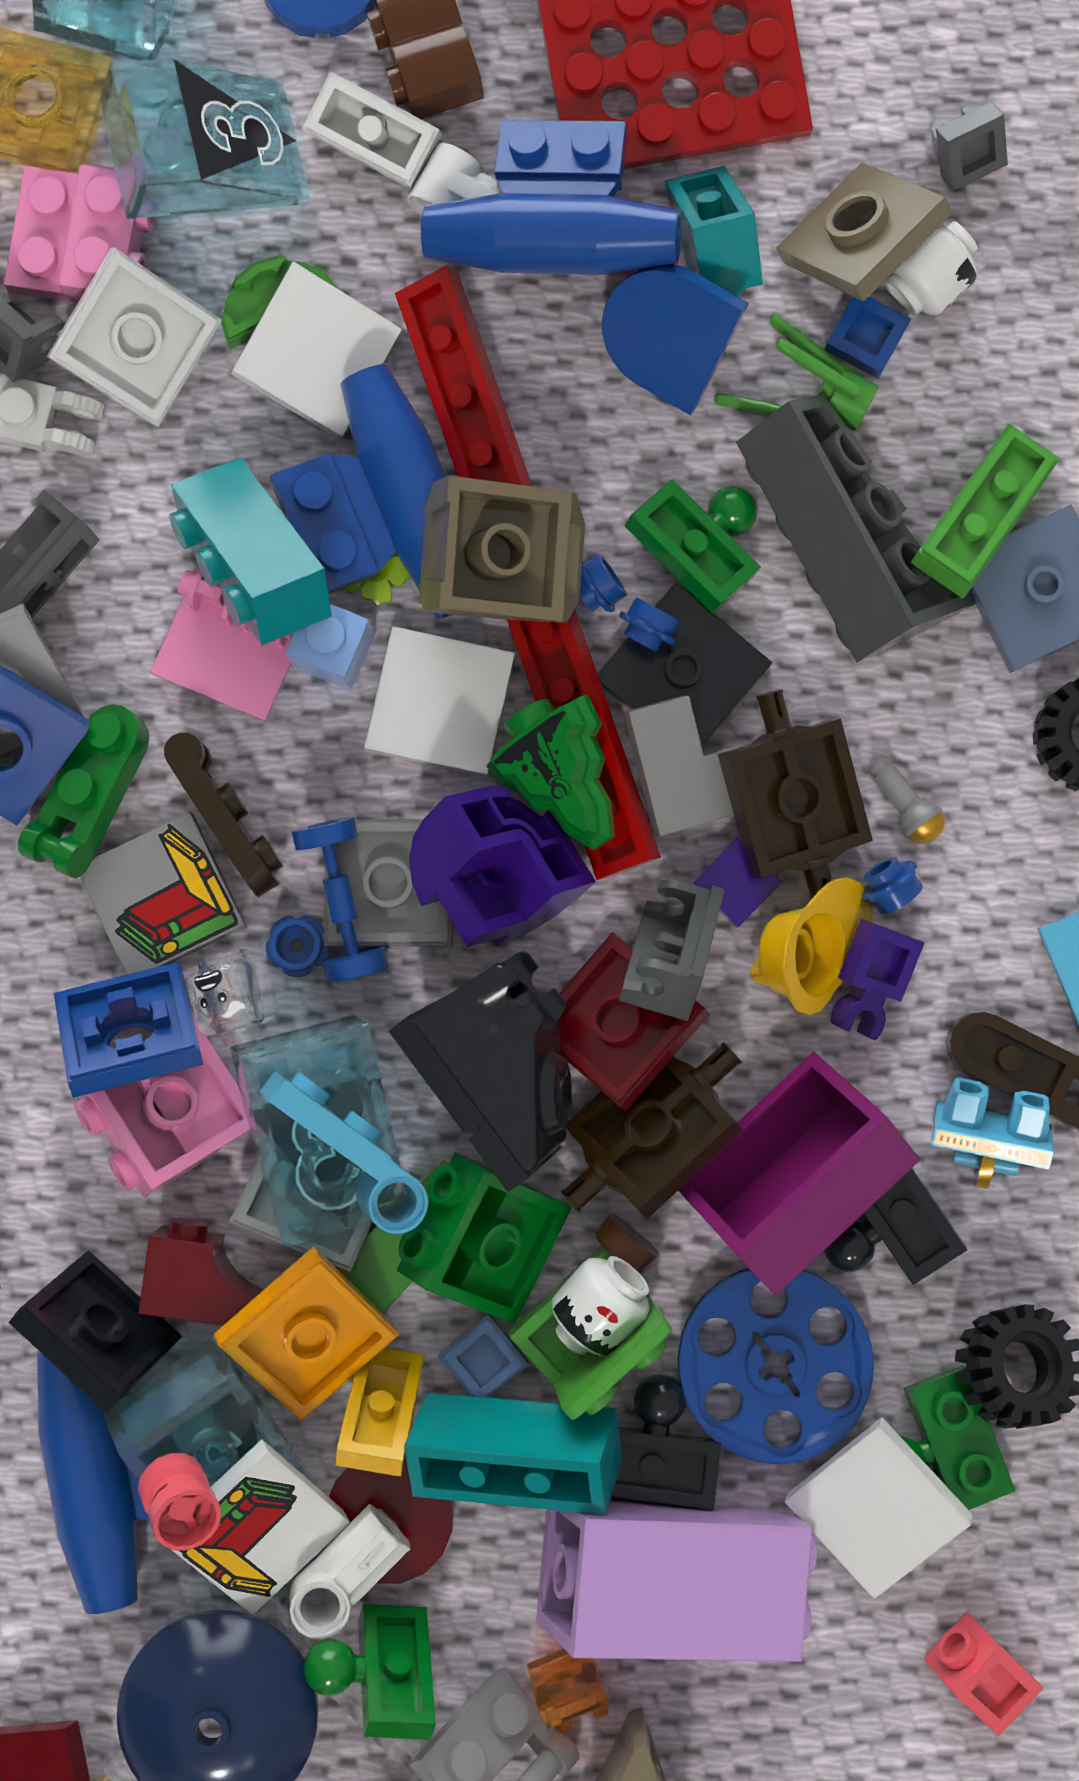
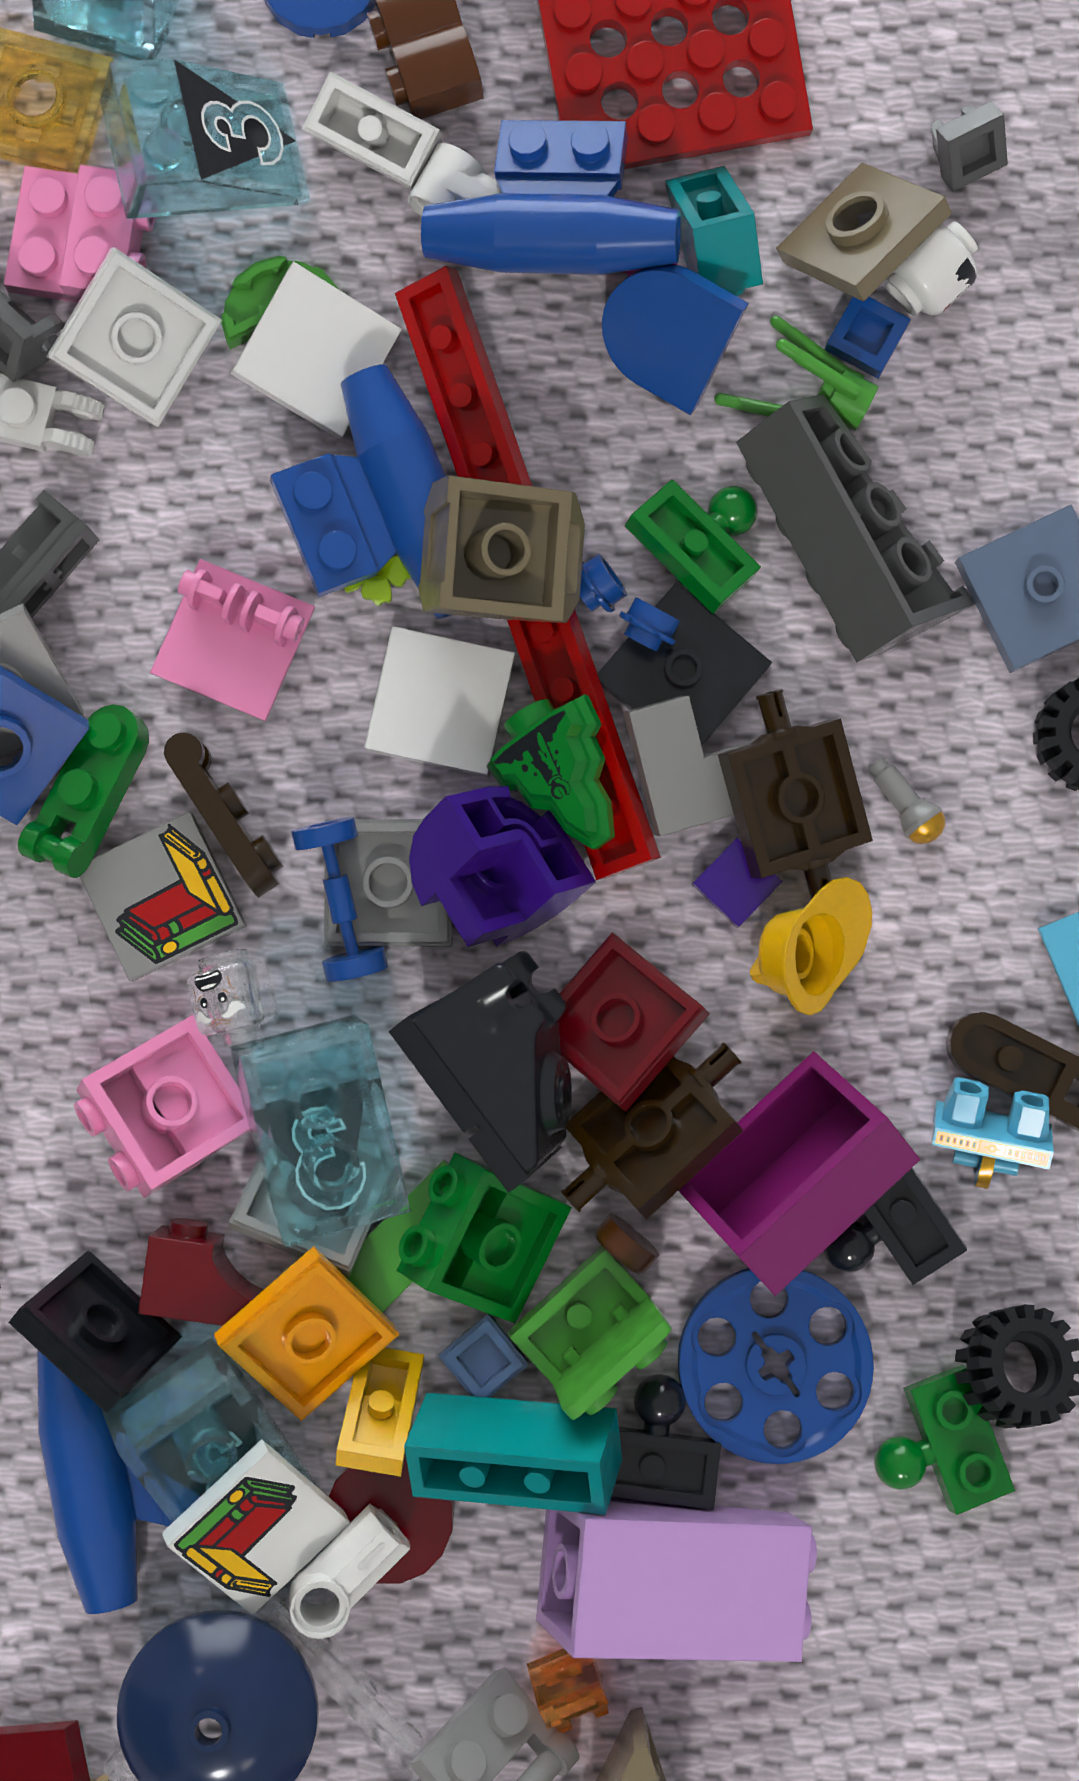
blue piece [54,962,204,1098] -> none
coral wheel [138,1453,222,1551] -> none
teal brick [169,457,332,646] -> none
medium azure plate [259,1071,428,1234] -> none
blue plate [266,915,329,977] -> none
light blue brick [285,604,375,691] -> none
green plate [304,1604,436,1740] -> none
white head [552,1256,650,1356] -> none
dark grey hinge [618,879,725,1021] -> none
white tile [785,1417,973,1599] -> none
dark purple plate [830,918,924,1041] -> none
blue plate [862,857,923,914] -> none
bright green tile [910,423,1060,599] -> none
coral bracket [925,1613,1044,1736] -> none

